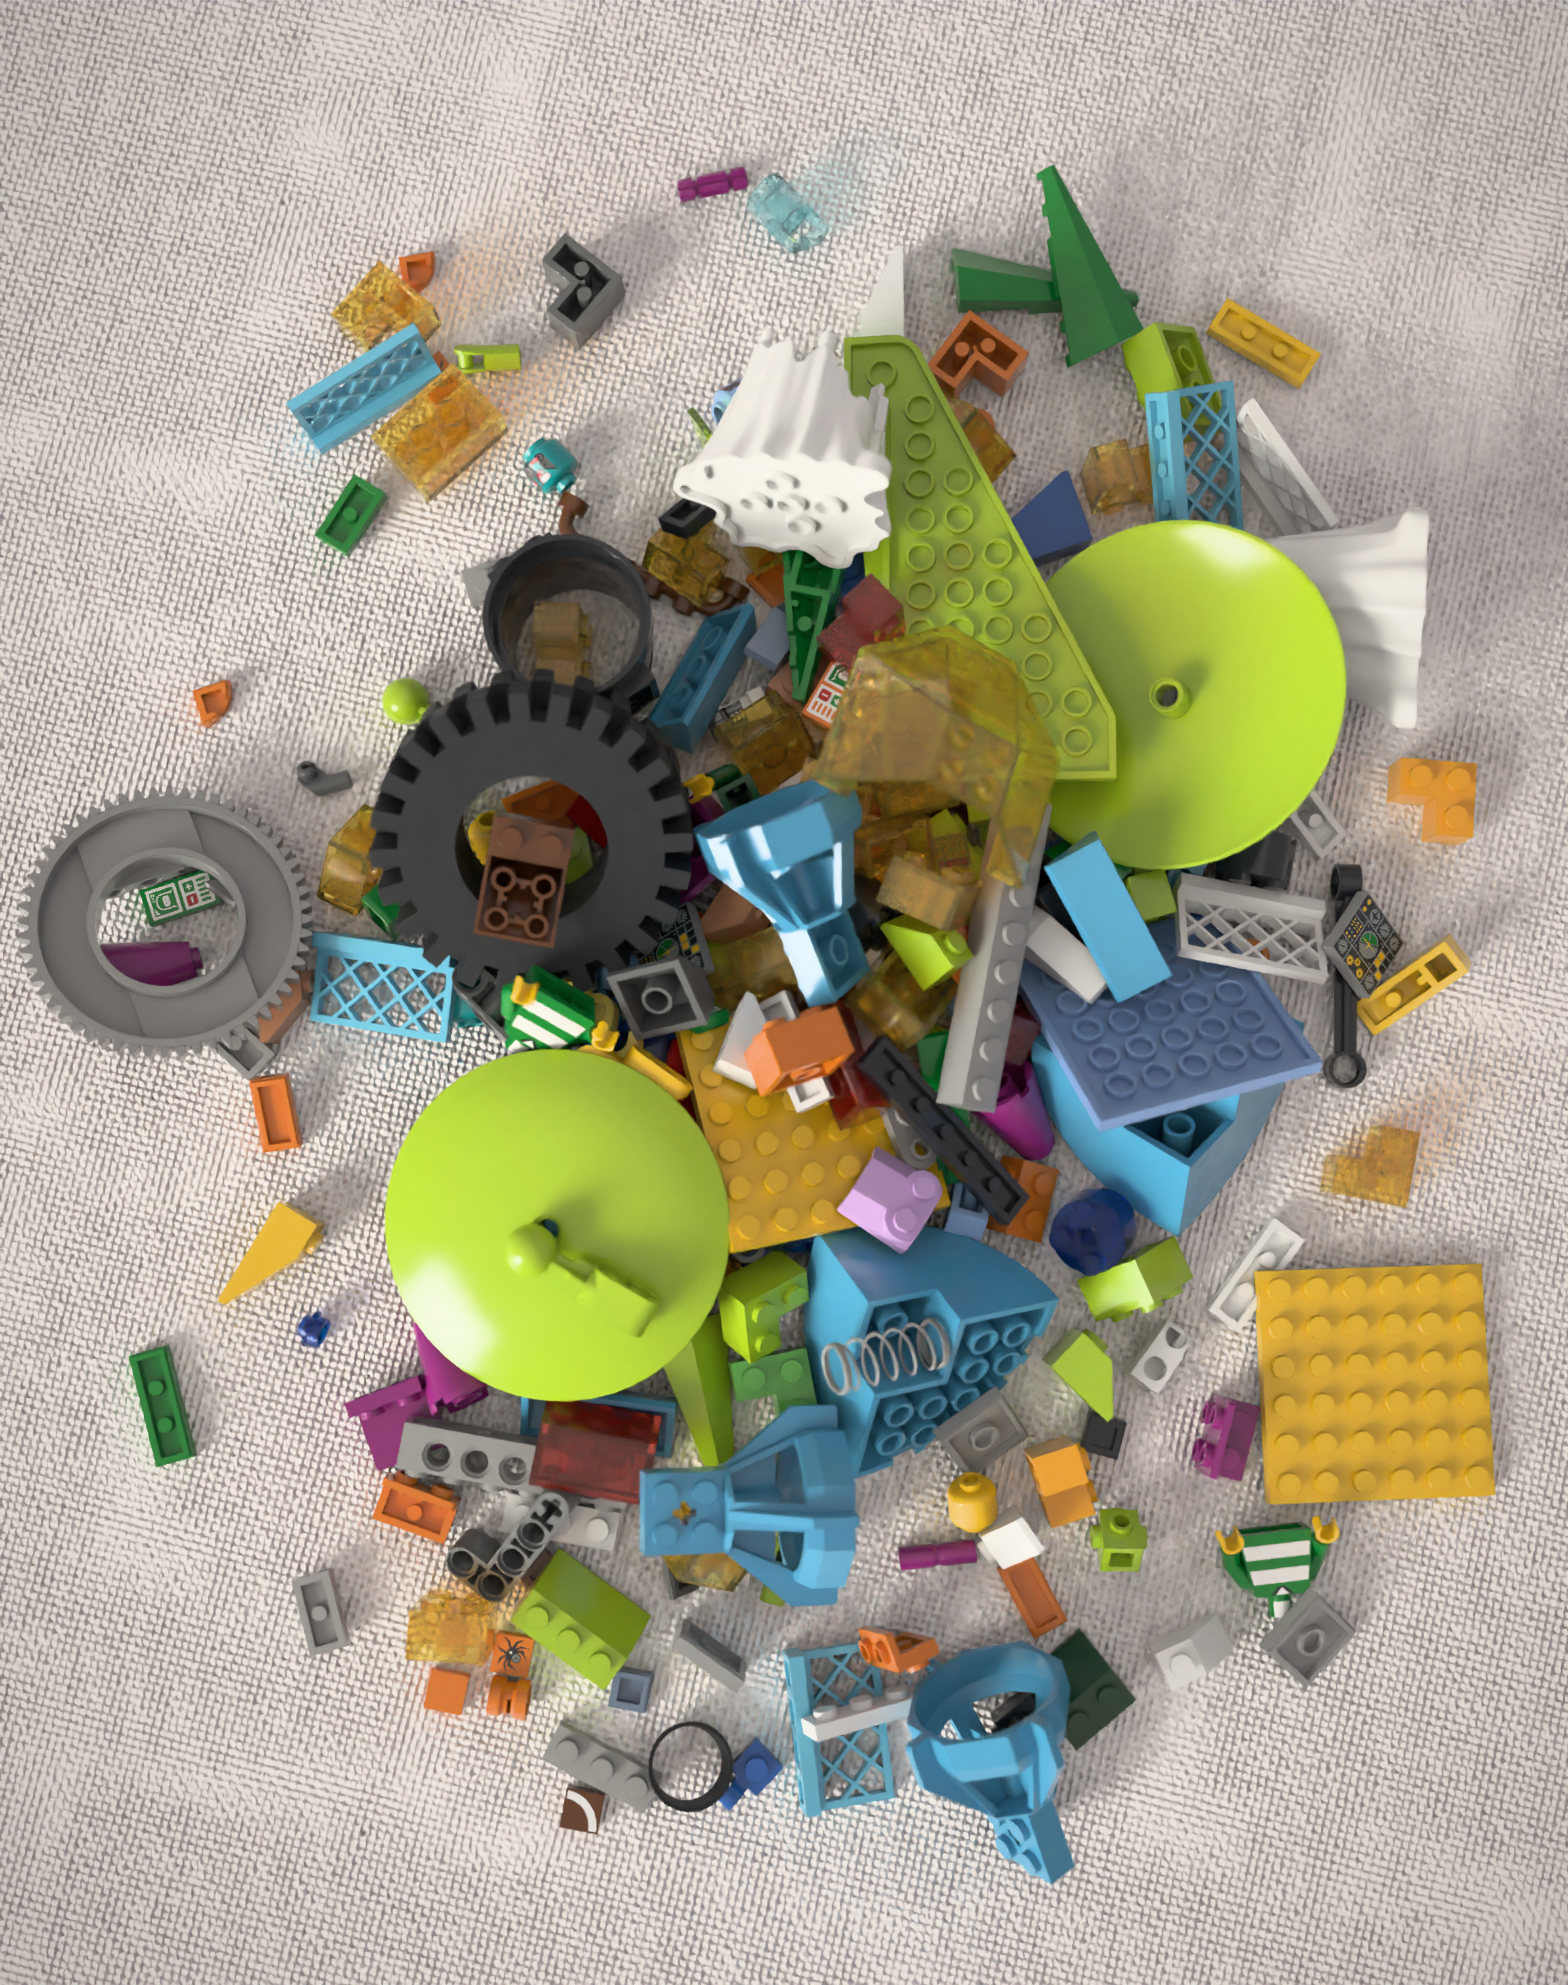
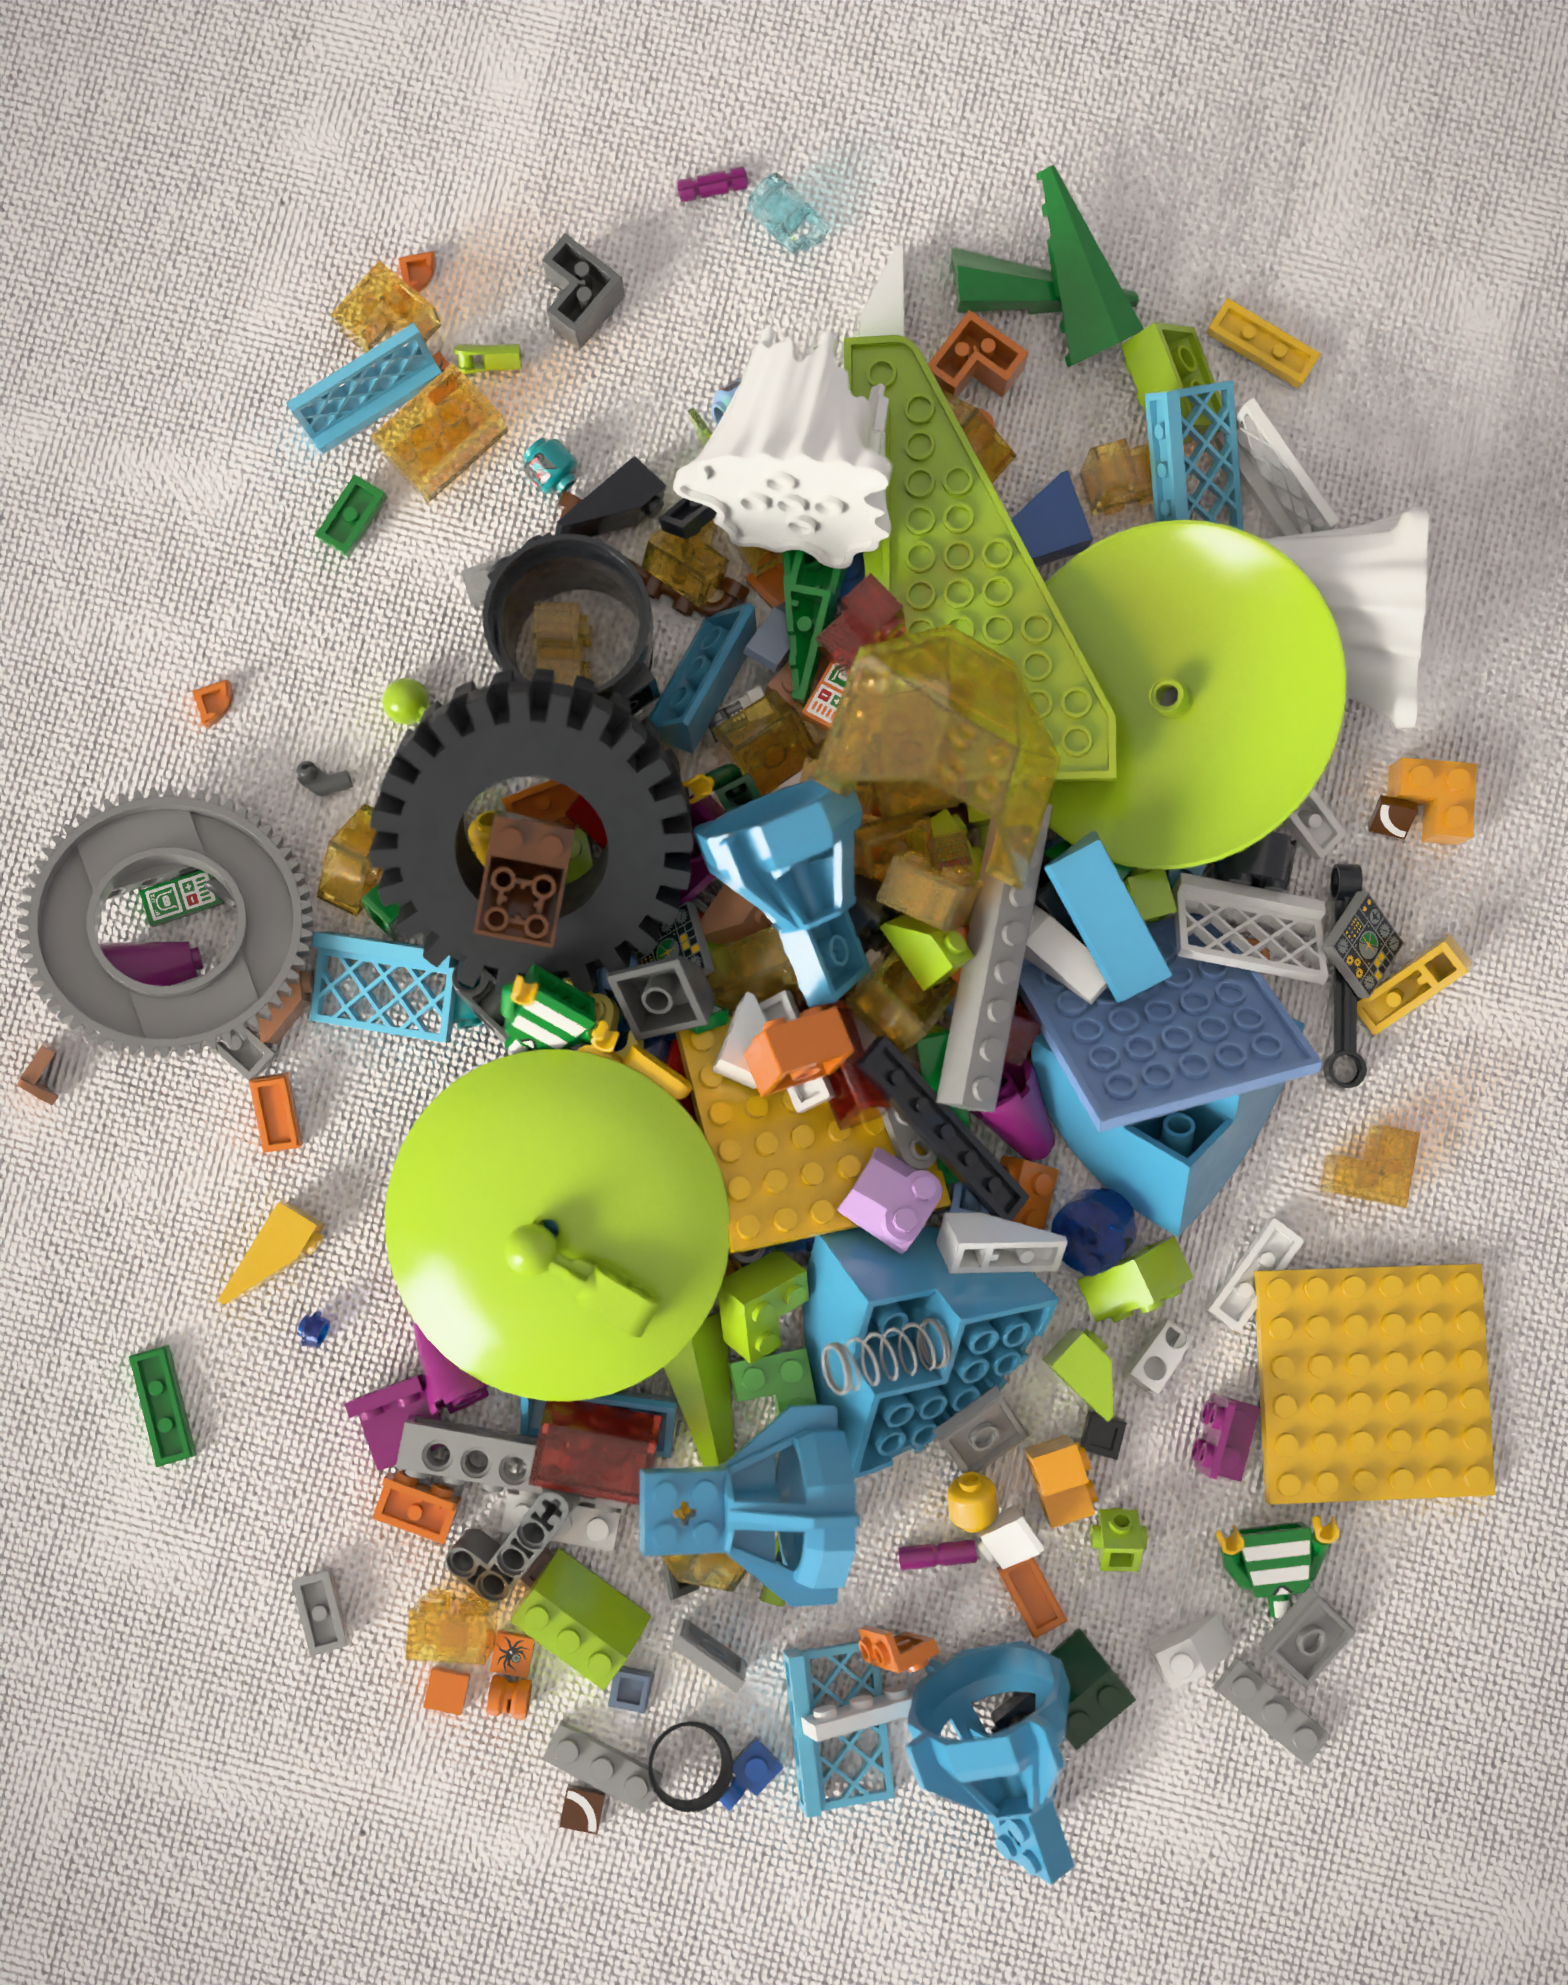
none -> nougat tile [15,1041,59,1105]
none -> black slope [555,456,666,537]
none -> white slope [936,1212,1068,1274]
none -> light grey plate [1213,1657,1331,1766]
none -> reddish brown tile [1368,795,1418,840]

